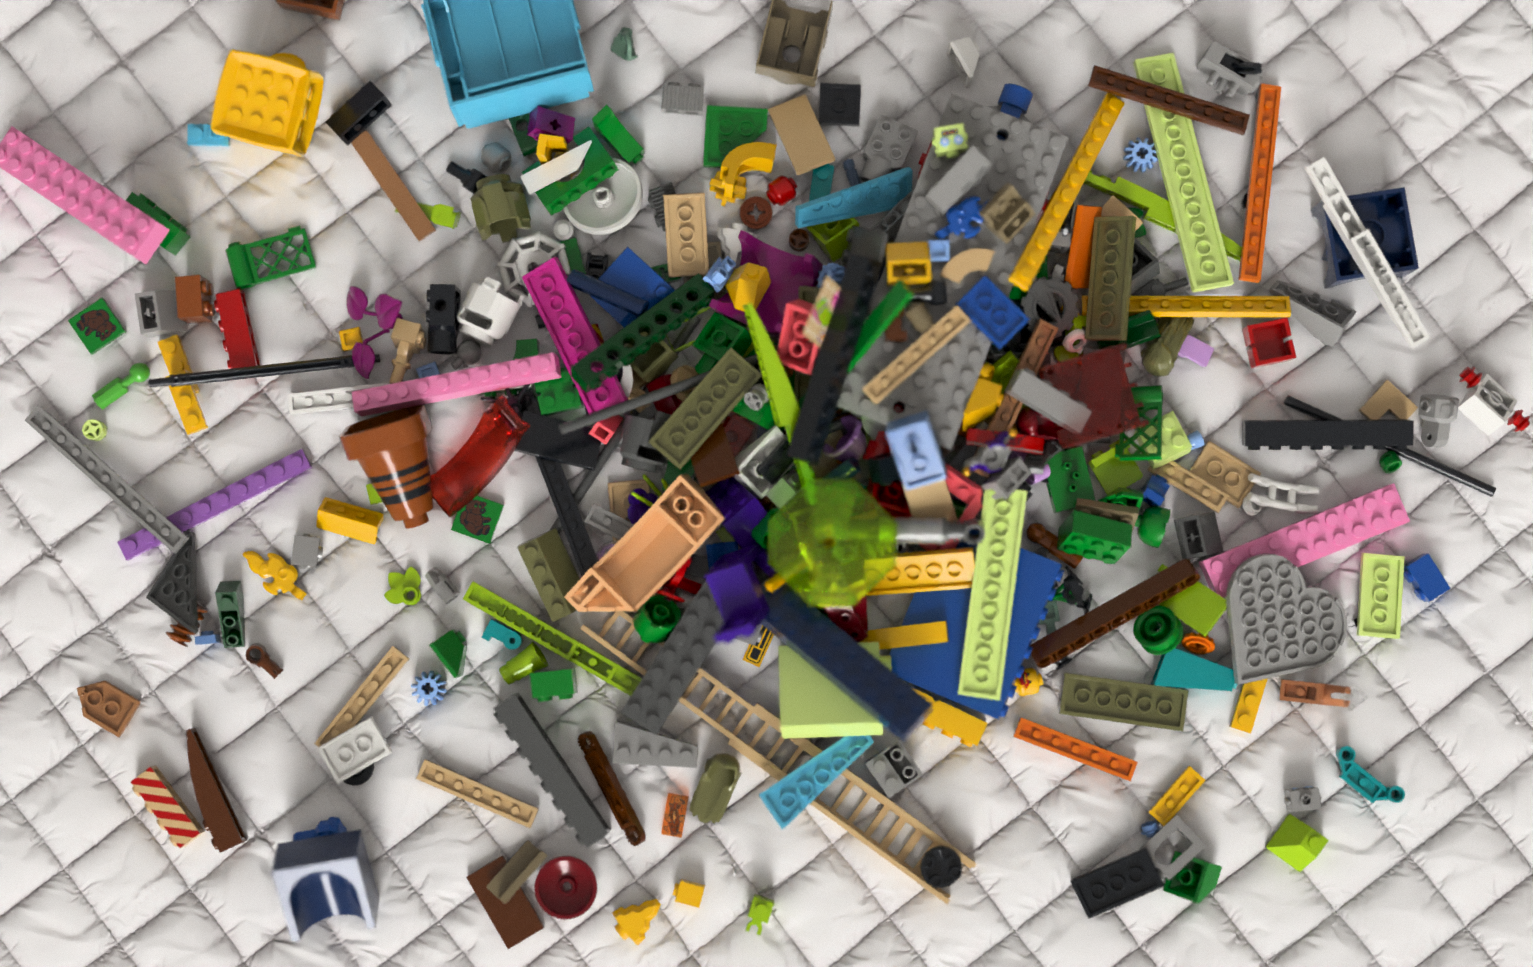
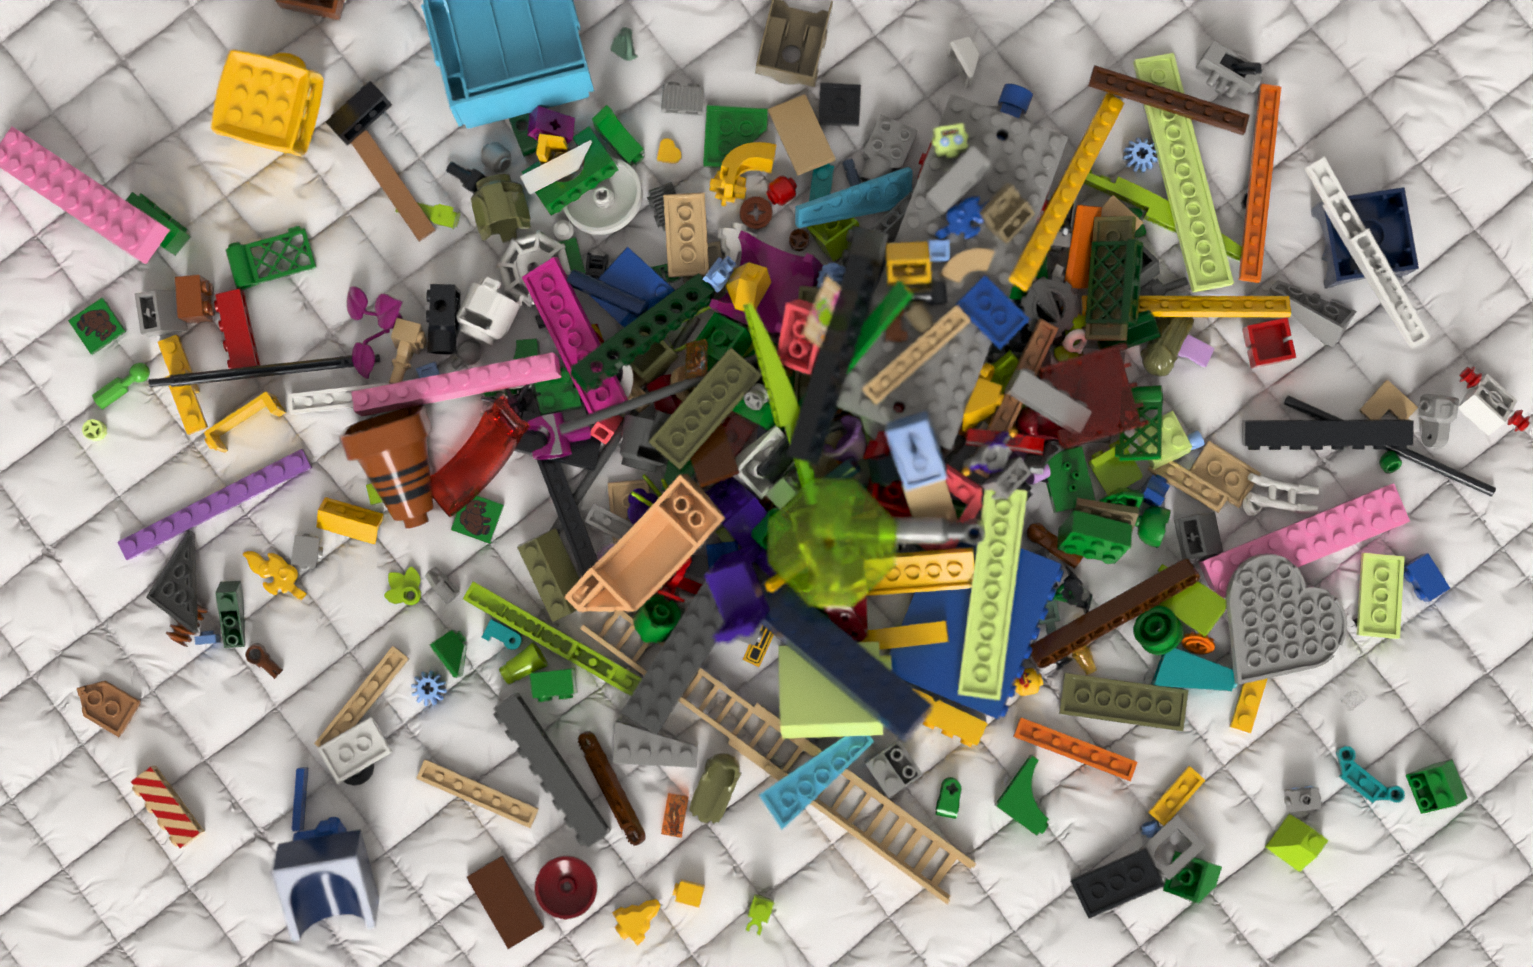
light grey plate [25,405,189,554] -> none
medium azure plate [187,124,230,146] -> none
reddish brown slope [187,728,247,853] -> none
yellow tile [339,327,363,352] -> none
dark tan panel [486,840,548,904] -> none
black dish [920,846,962,888] -> none
nougat plate [1279,679,1351,707] -> none
none -> yellow panel [203,391,287,453]
none -> blue tile [291,767,309,832]
none -> magenta connector [525,413,591,460]
none -> yellow tile [657,138,682,164]
none -> clear orange tile [685,339,708,379]
none -> green piece [935,777,962,819]
none -> green arch [995,755,1049,836]
none -> clear yellow cone [1071,645,1097,675]
none -> dark green fence [1085,239,1143,325]
none -> green slope [1406,759,1468,814]

